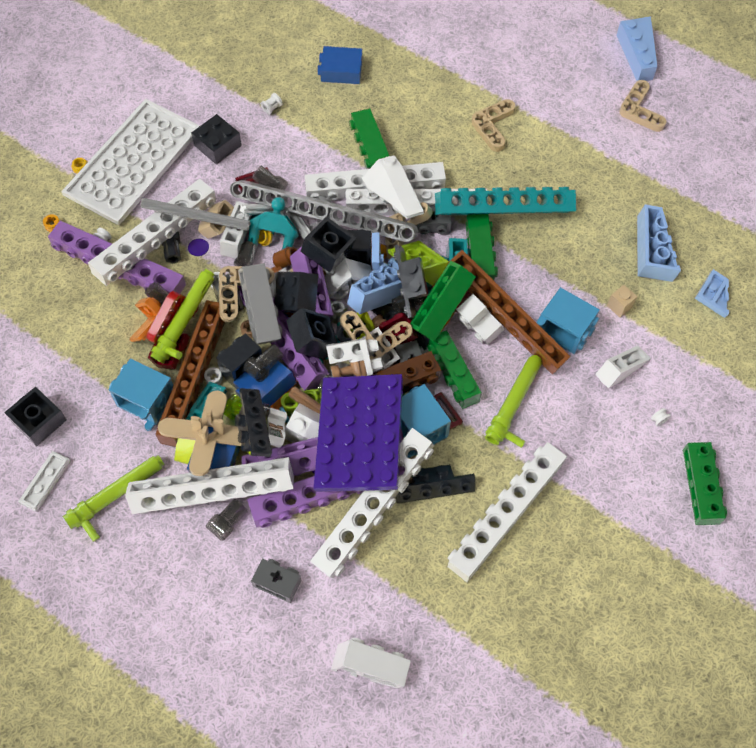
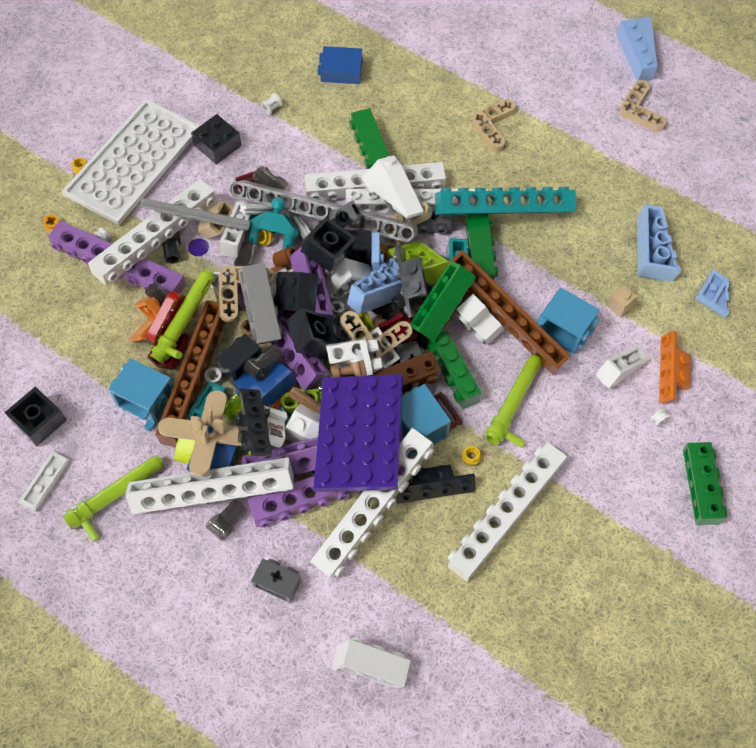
none -> black brick [331,201,363,228]
none -> yellow plate [461,446,482,466]
none -> orange bracket [659,331,691,404]

